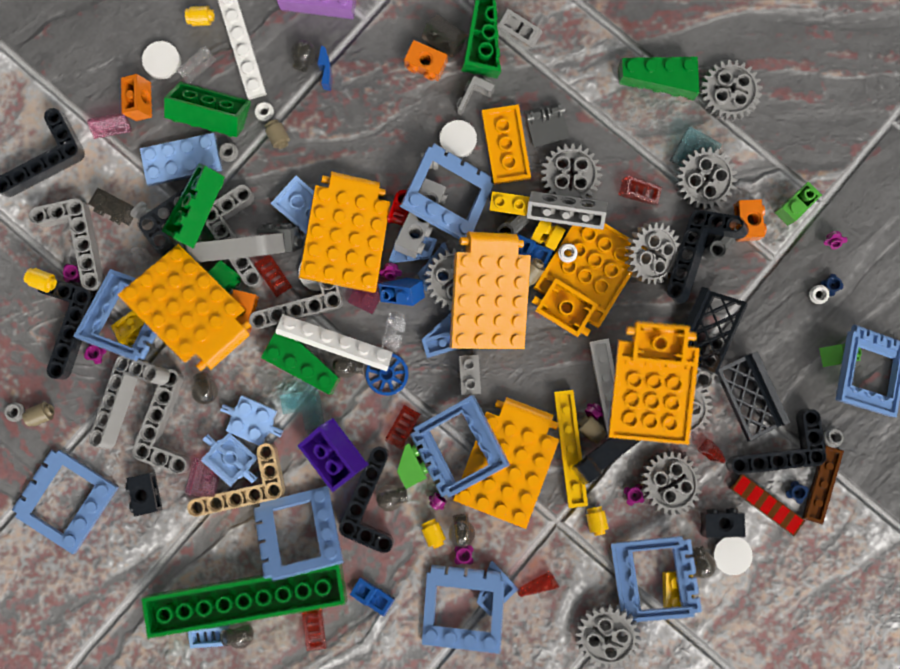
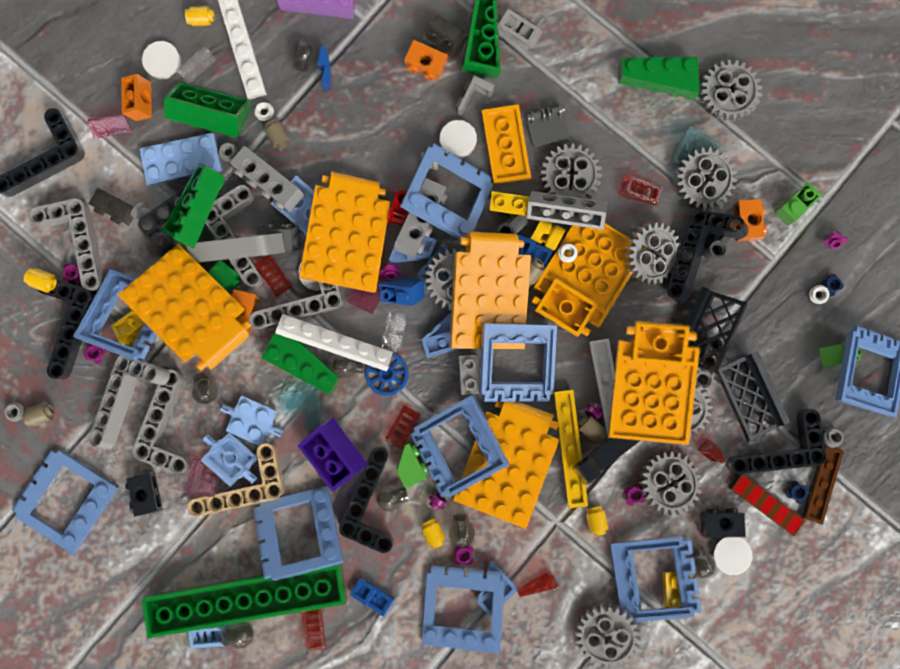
none -> light grey brick [230,146,304,212]
none -> medium blue hinge [479,323,557,402]

